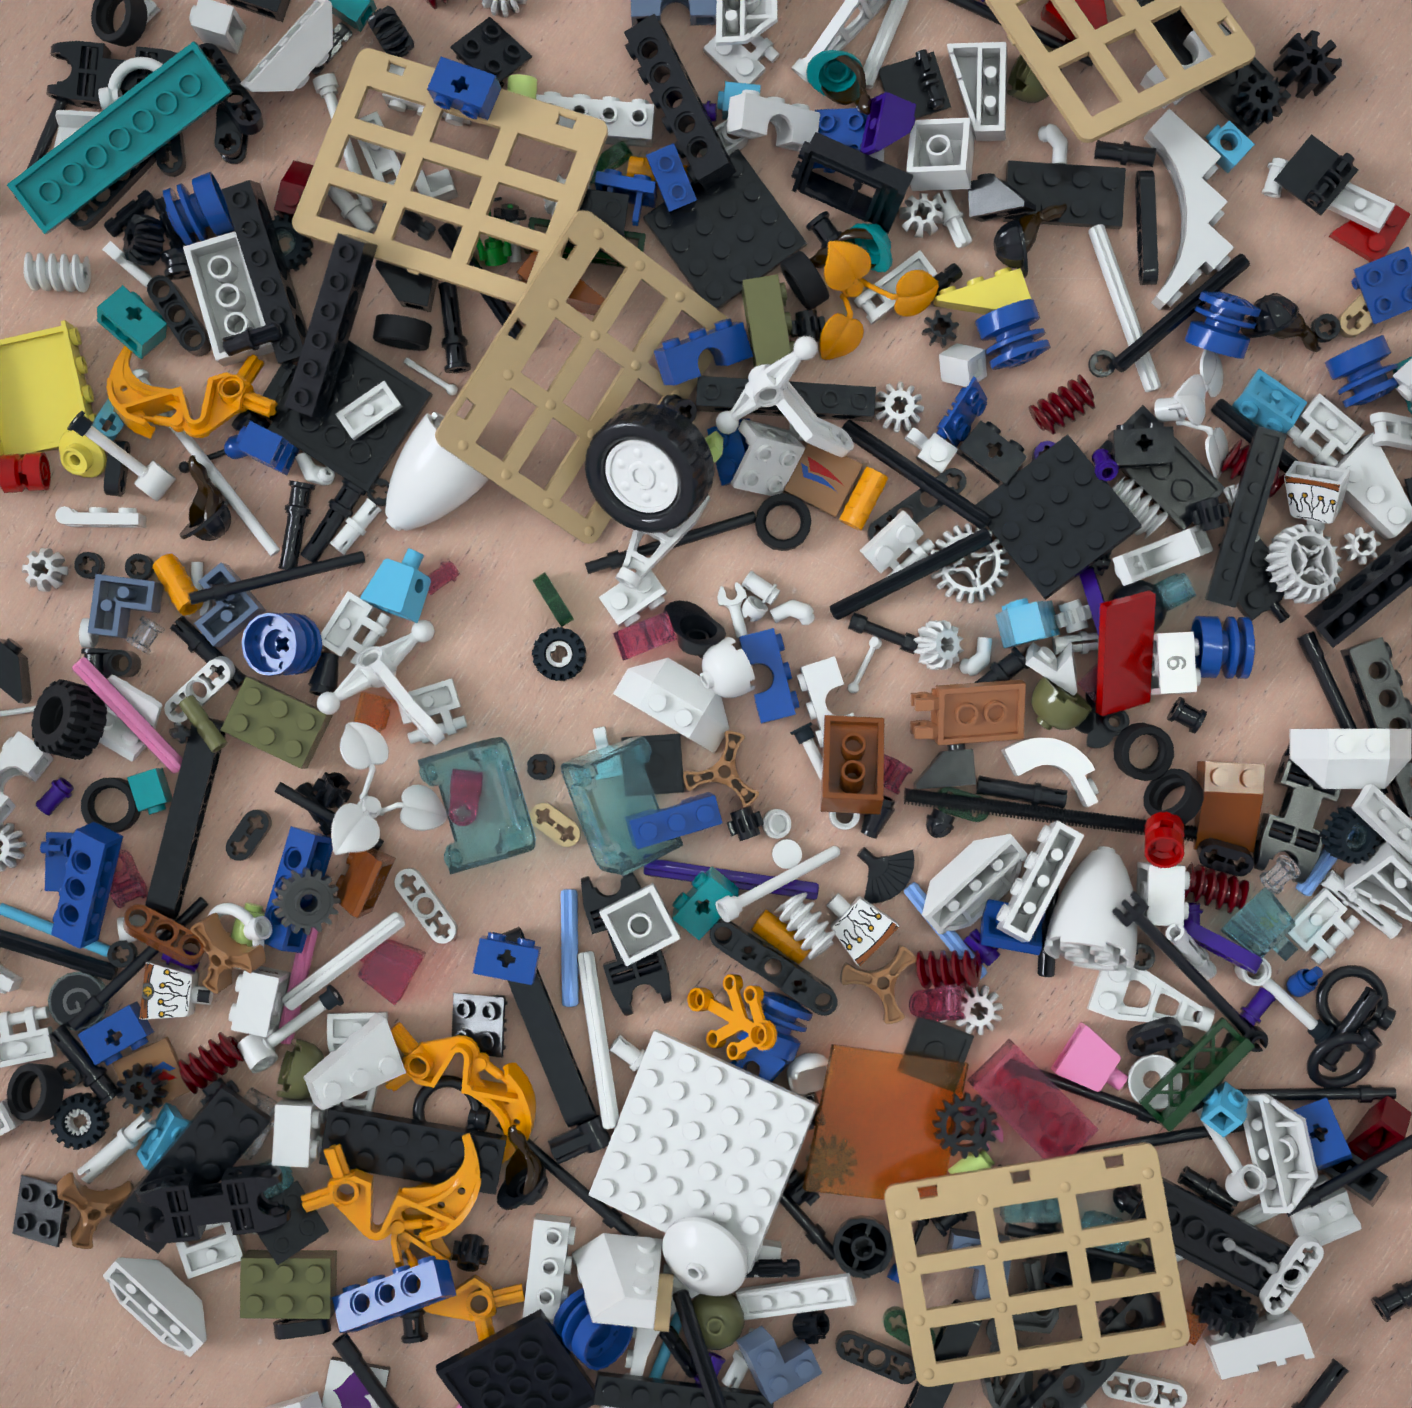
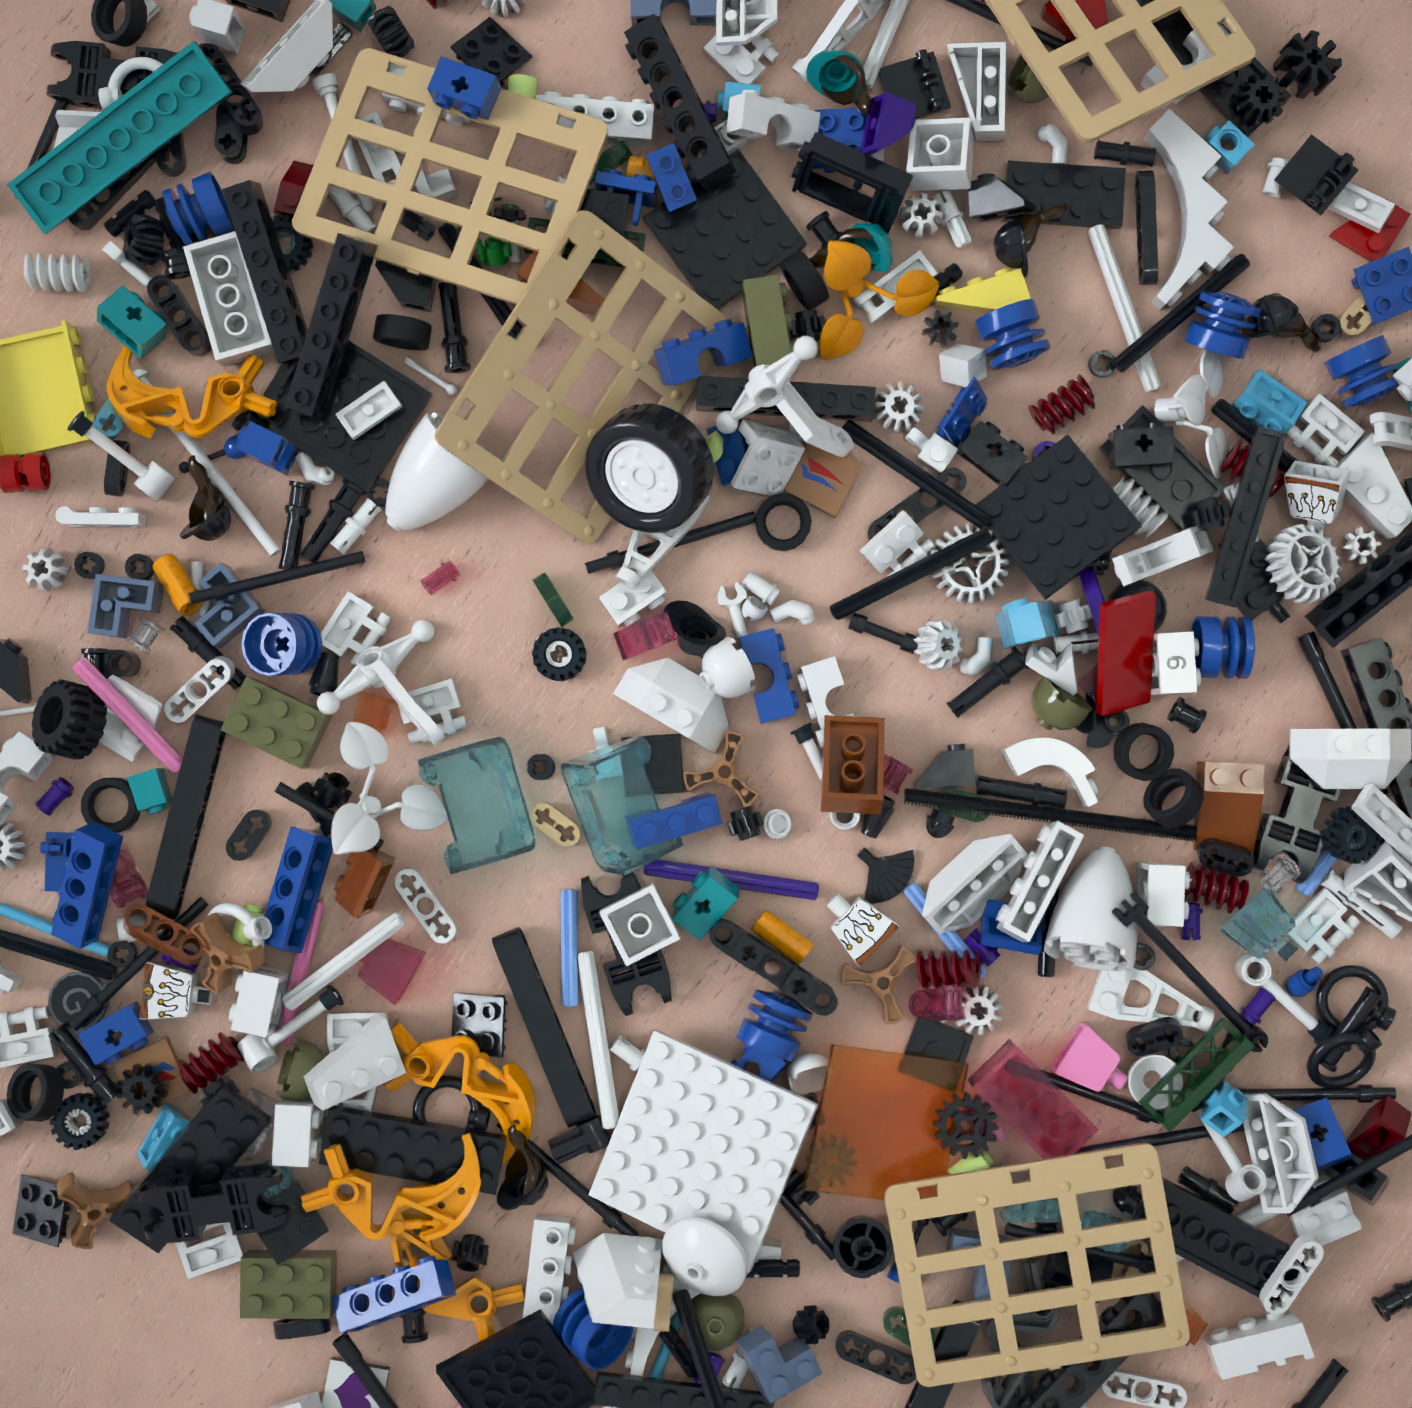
light yellow piece [59,430,107,478] -> none
white pin [77,1112,156,1184] -> none
white tile [79,618,99,648] -> none
white wedge [103,1257,207,1357] -> none
black axle [169,722,191,743] -> none
olive piece [179,695,227,753] -> none
black axle [222,323,283,356] -> none
dark grey gear [272,867,341,935] -> none
medium azure torso [360,548,431,623] -> none
clear pink piece [449,768,483,826] -> none
blue brick [473,932,541,985] -> none
black bush [660,394,697,422] -> none
light orange plant [687,974,777,1060] -> none
white piece [716,846,840,923] -> none
white tile [736,1273,857,1320] -> none
white tile [772,839,802,869] -> none
white piece [774,892,837,960] -> none
light orange axle [839,467,888,531] -> none
white hinge [848,636,882,694] -> none
nougat tile [910,680,1026,745] -> none
dark purple pin [1092,448,1119,481] -> none
red wheel [1144,812,1184,868] -> none
clear light blue piece [1154,572,1196,611] -> none
white pin [1166,923,1217,980] -> none
dark purple beam [1183,919,1263,974] -> none
black gear [1191,1282,1259,1338] -> none
light grey hinge [1222,1238,1278,1274] -> none

